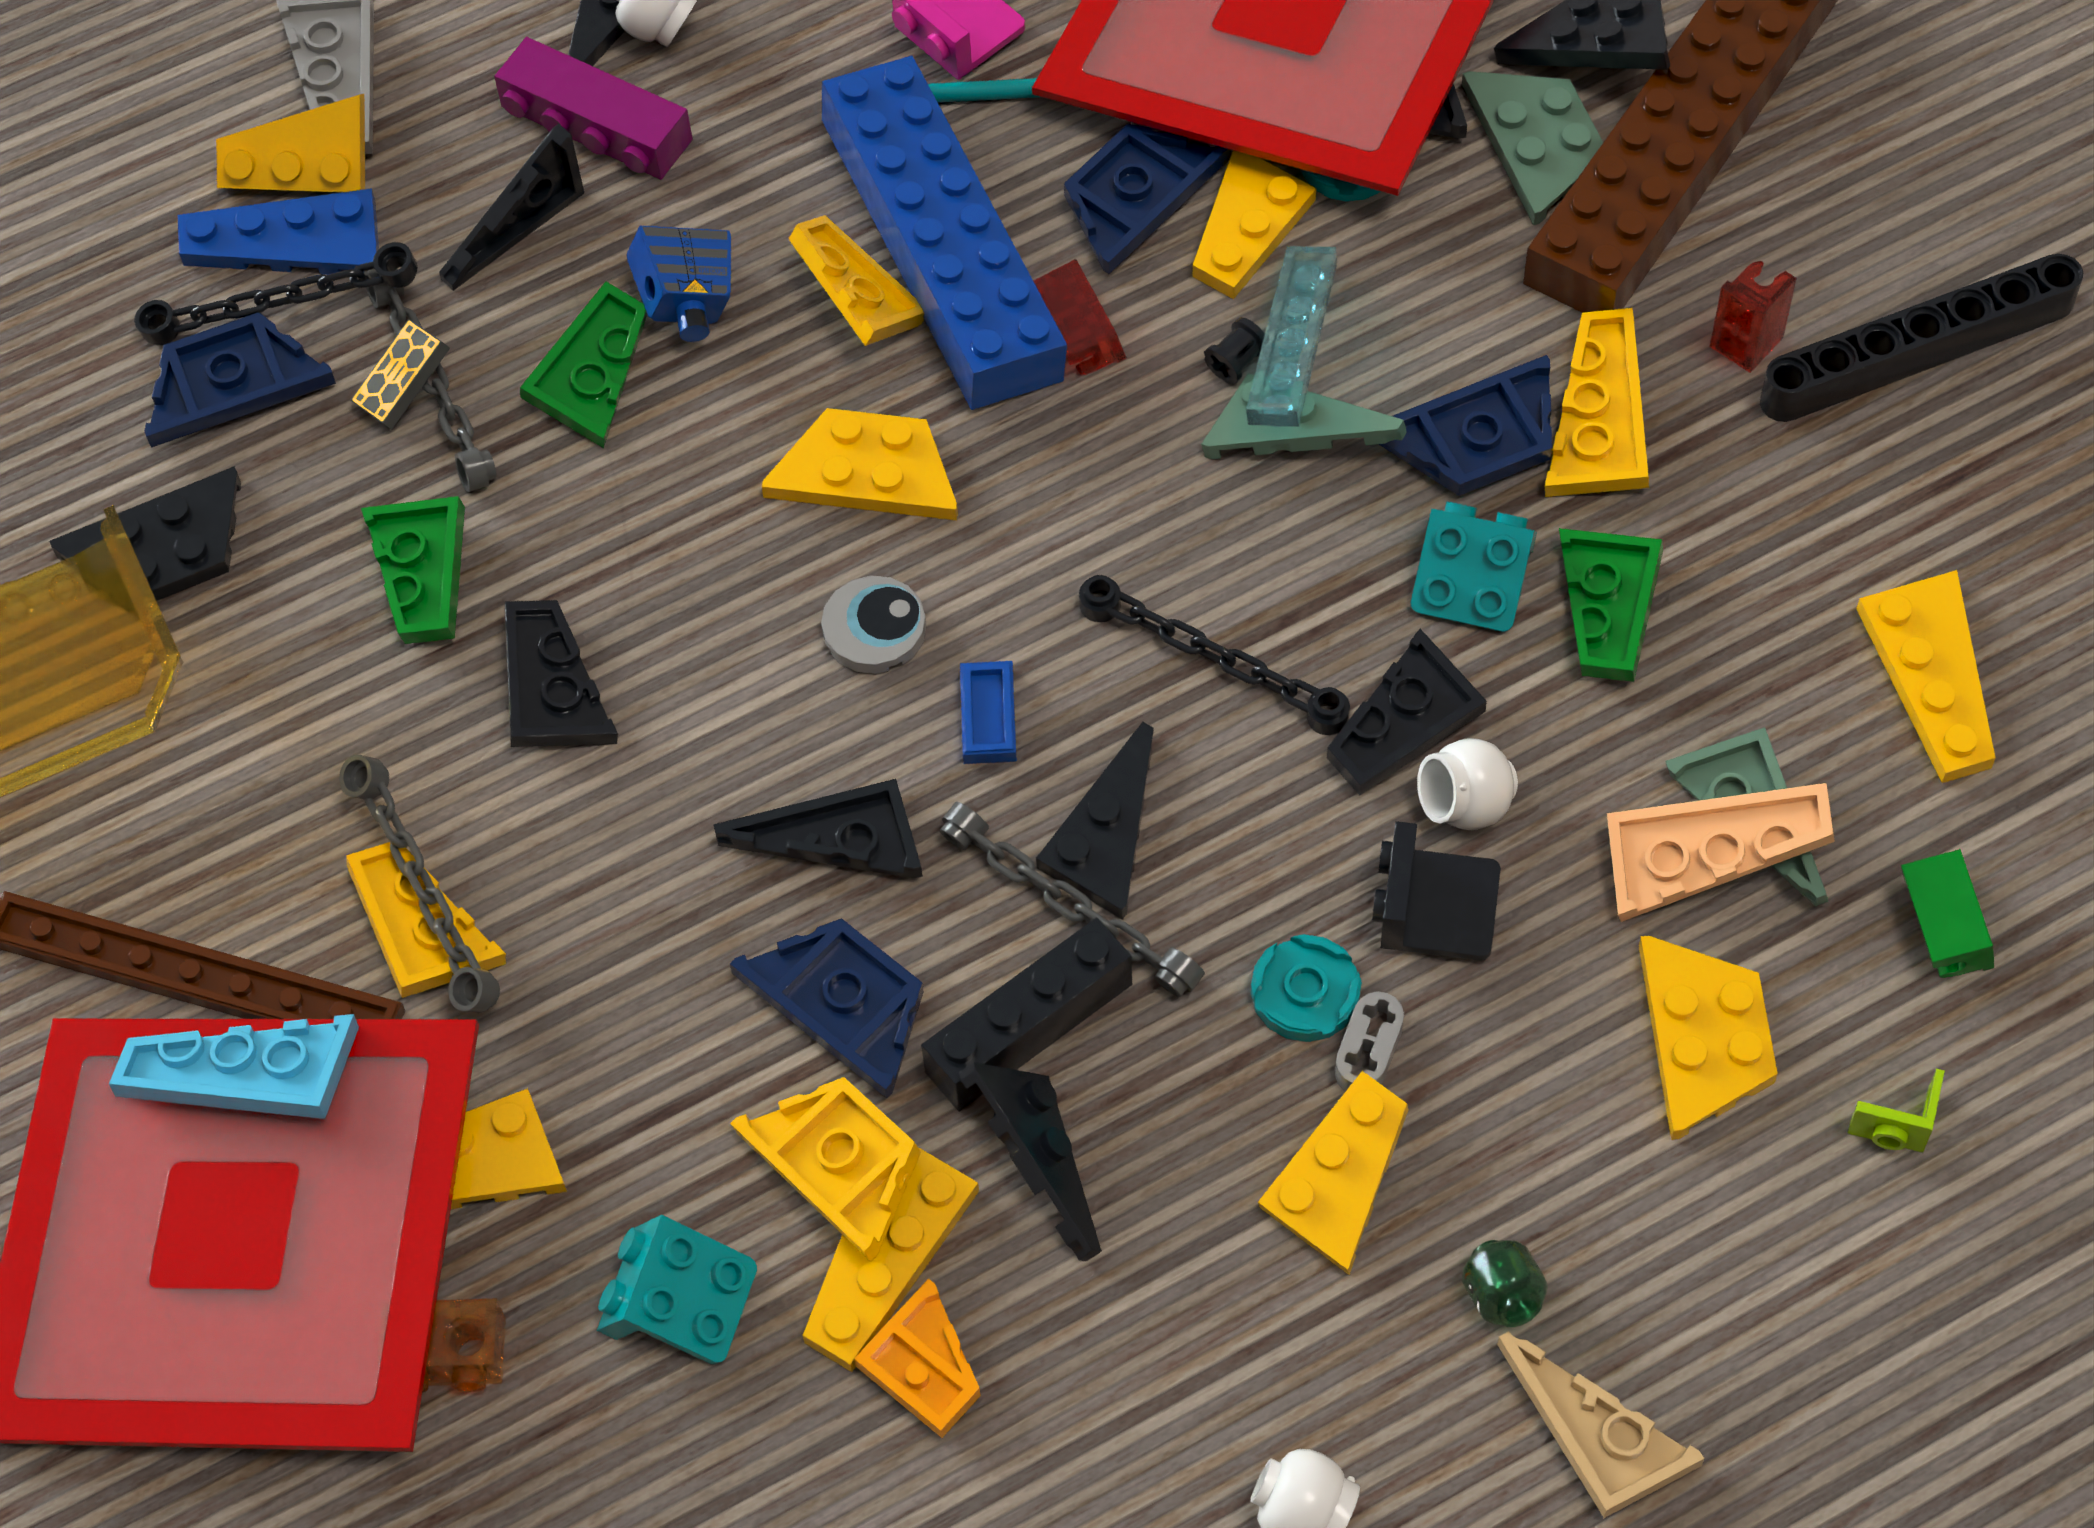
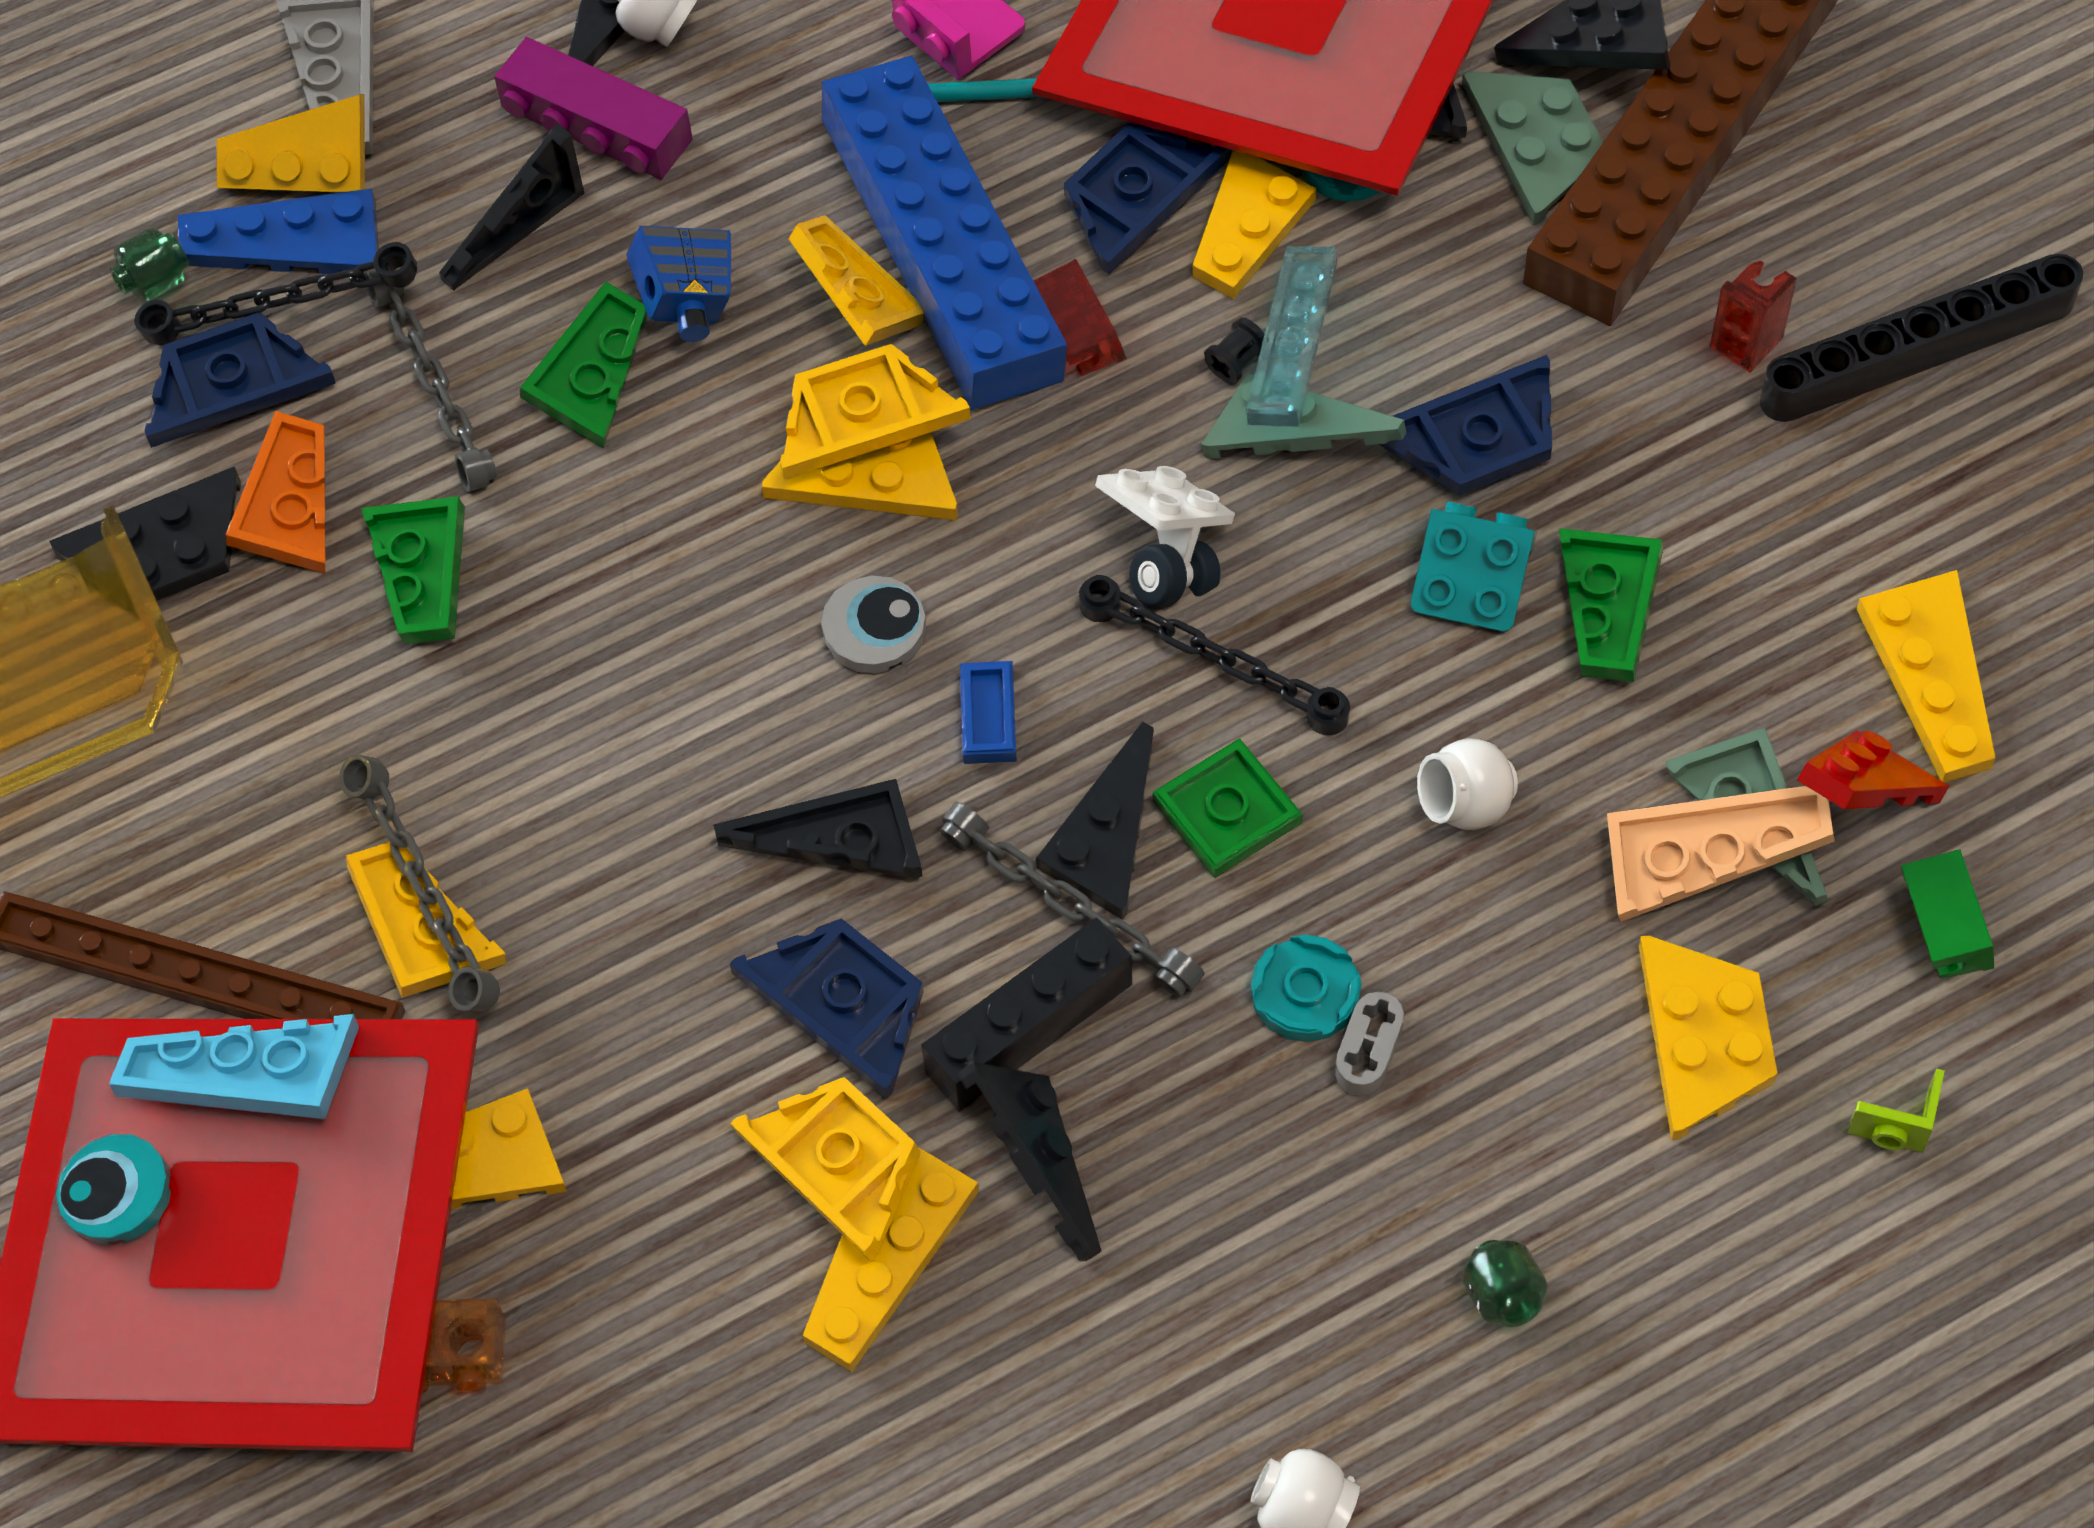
dark grey tile [350,319,450,430] -> none
black wing [505,600,618,747] -> none
teal bracket [597,1215,757,1364] -> none
light orange wing [854,1278,981,1438] -> none
yellow wing [1258,1071,1409,1275] -> none
black wing [1327,628,1487,795] -> none
black bracket [1372,821,1501,961] -> none
tan wing [1497,1331,1704,1518] -> none
yellow wing [1544,308,1649,497] -> none
none -> tile [56,1134,171,1245]
none -> clear green head [110,228,188,302]
none -> orange wing [226,411,325,574]
none -> yellow wing [780,344,971,480]
none -> white plate [1095,466,1235,607]
none -> green tile [1152,738,1303,878]
none -> red wing [1797,730,1950,809]

